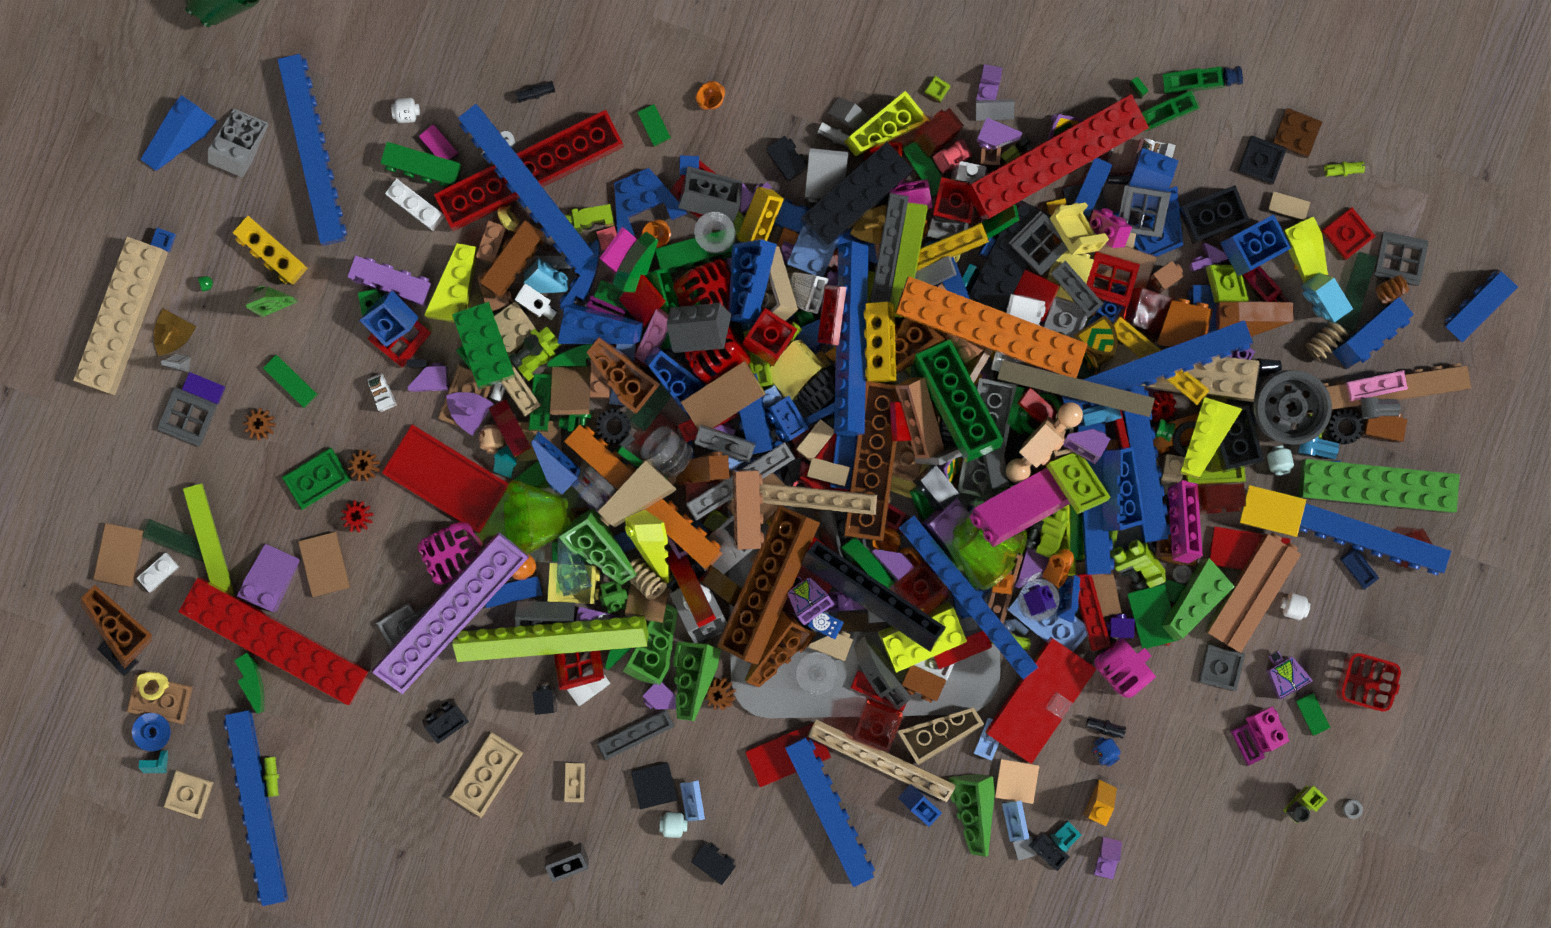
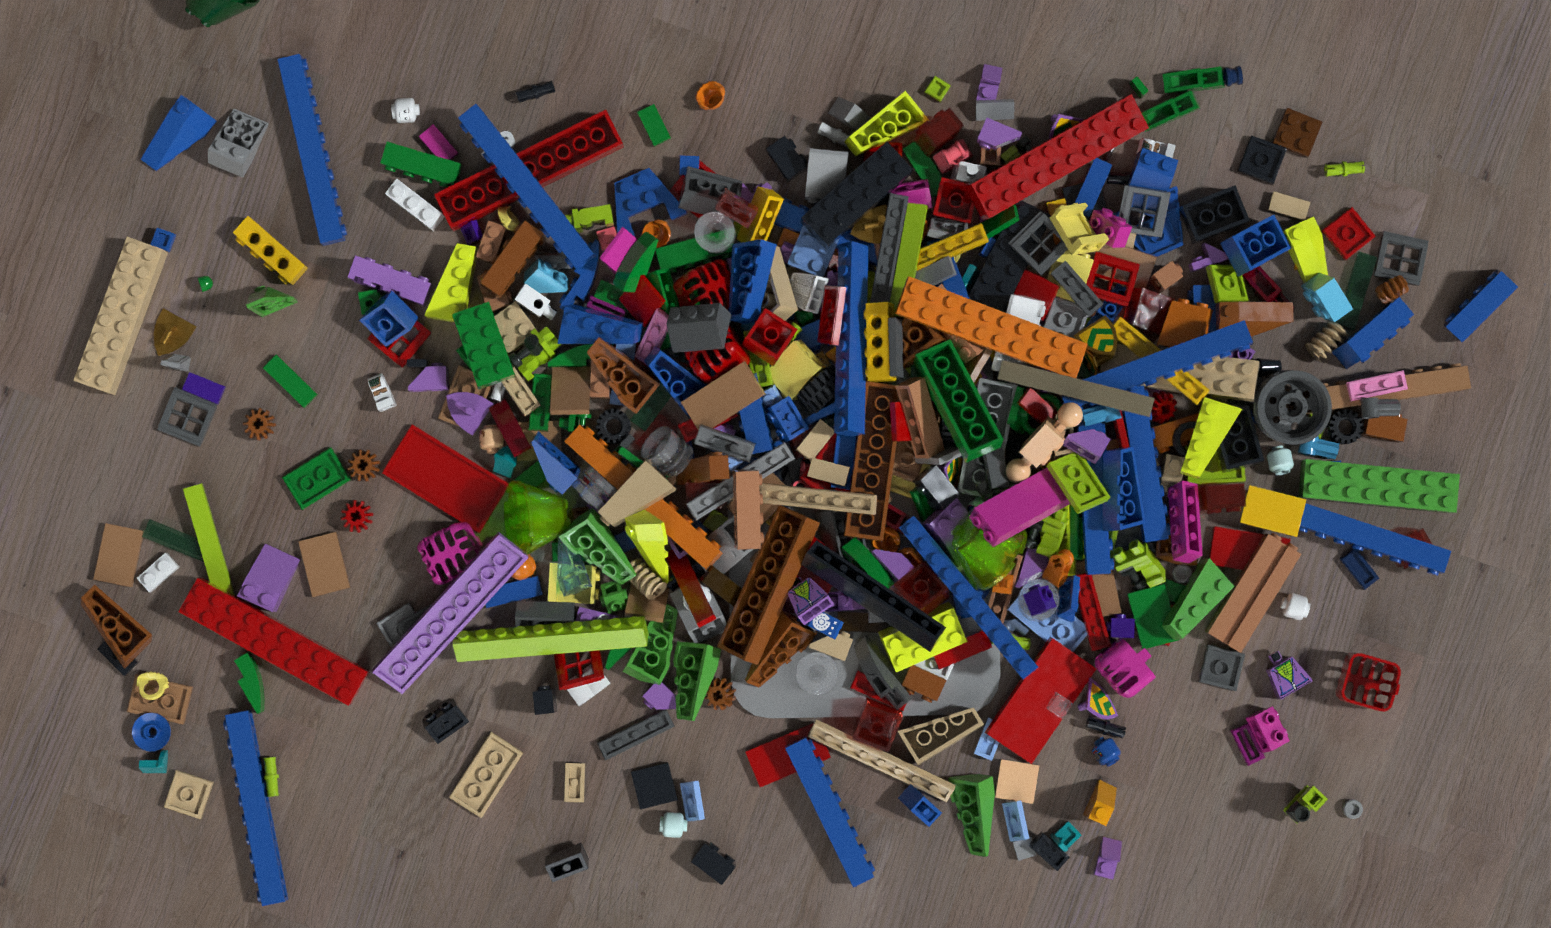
green wheel [1155,419,1176,442] -> none
green tile [1295,693,1331,736] -> none
none -> dark purple plate [460,220,483,245]
none -> clear red brick [715,188,758,229]
none -> dark grey tile [888,317,904,378]
none -> shield [1078,678,1118,720]

